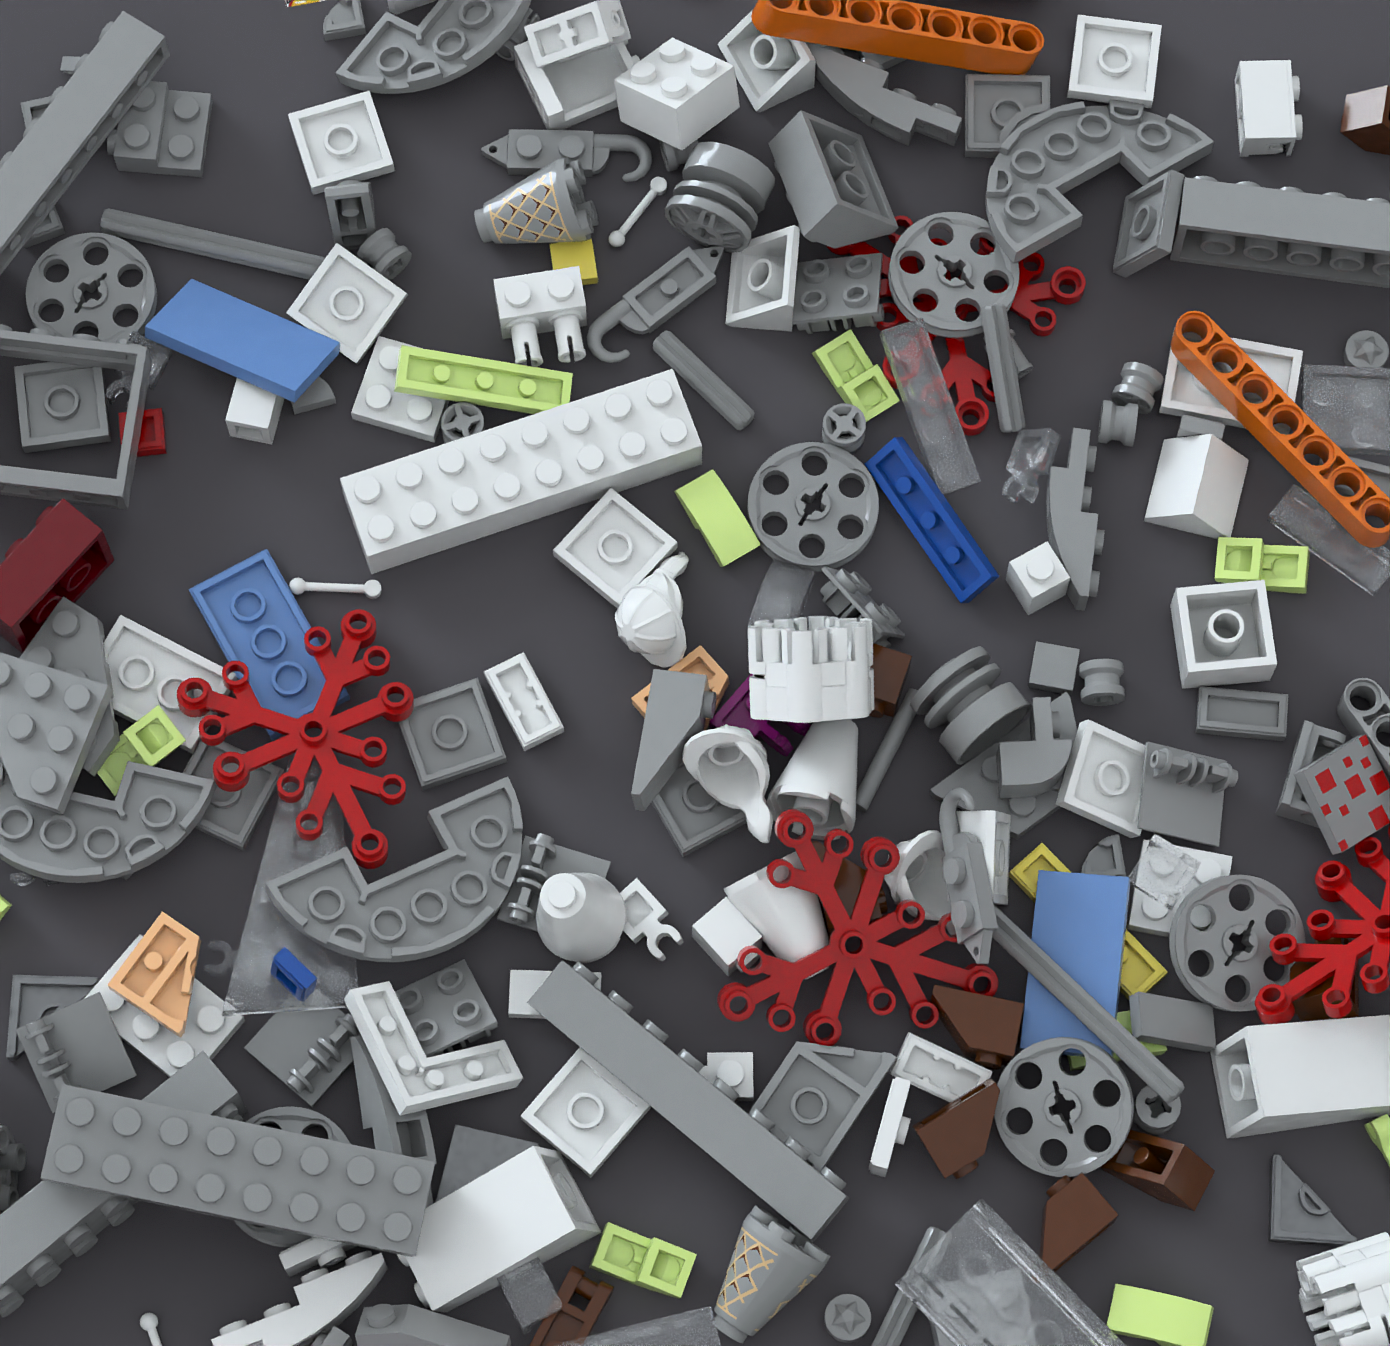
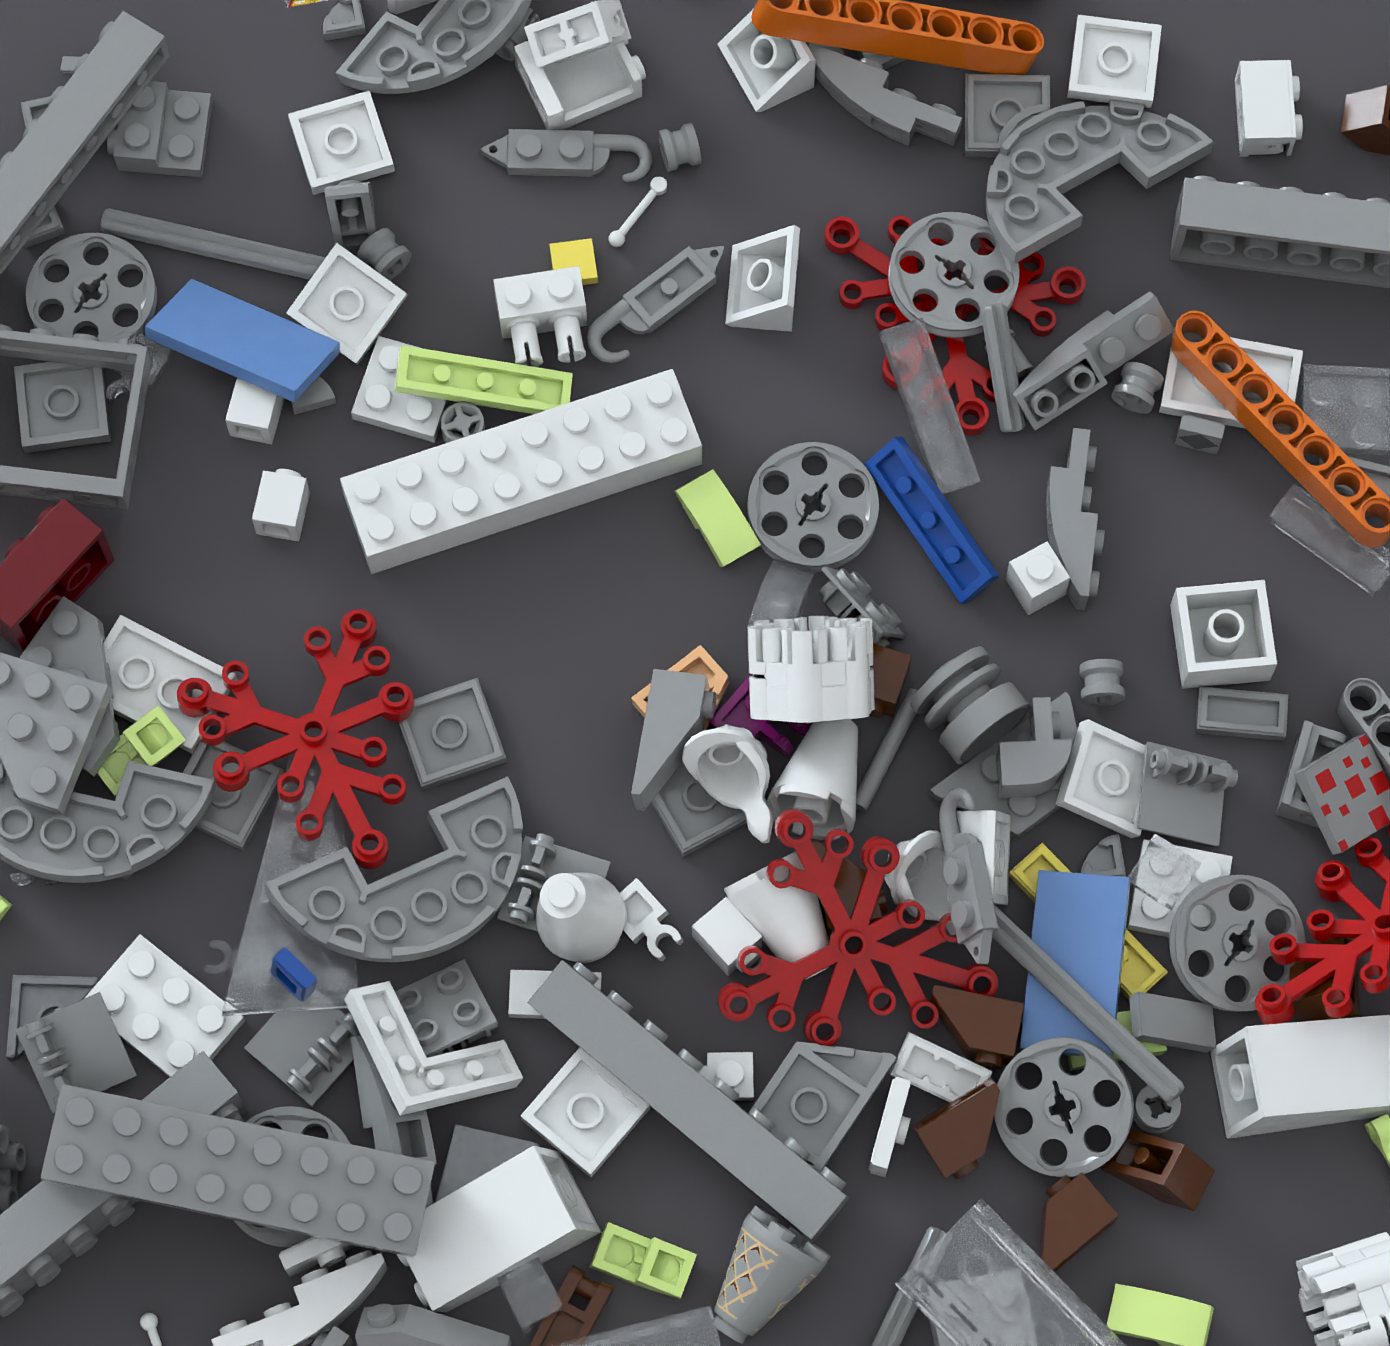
light nougat wing [108,911,201,1038] -> none
red tile [118,408,167,457] -> none
medium blue tile [189,549,350,740] -> none
white hinge [289,577,382,599] -> none
light grey cone [474,158,599,244] -> none
white plate [484,652,564,751] -> none
white plate [553,488,677,609] -> none
white brick [614,38,740,150] -> none
white piece [615,552,689,668] -> none
light grey axle [653,330,755,431] -> none
light grey wheel [665,142,775,253] -> none
light grey slope [768,110,899,249] -> none
light grey hinge [792,253,885,334] -> none
yellowish green slope [812,329,900,422] -> none
light grey wheel [822,403,866,454] -> none
light grey tile [824,1294,871,1343] -> none
clear plate [1002,428,1061,504] -> none
light grey tile [1028,641,1080,695] -> none
light grey wheel [1098,400,1138,447] -> none
light grey tile [1113,169,1184,278] -> none
white slope [1144,434,1249,539] -> none
yellowish green slope [1214,537,1310,594] -> none
flat silver tile [1268,1154,1357,1247] -> none
light grey tile [1343,330,1389,376] -> none
none -> white brick [252,469,310,542]
none -> light grey slope [1013,291,1174,431]

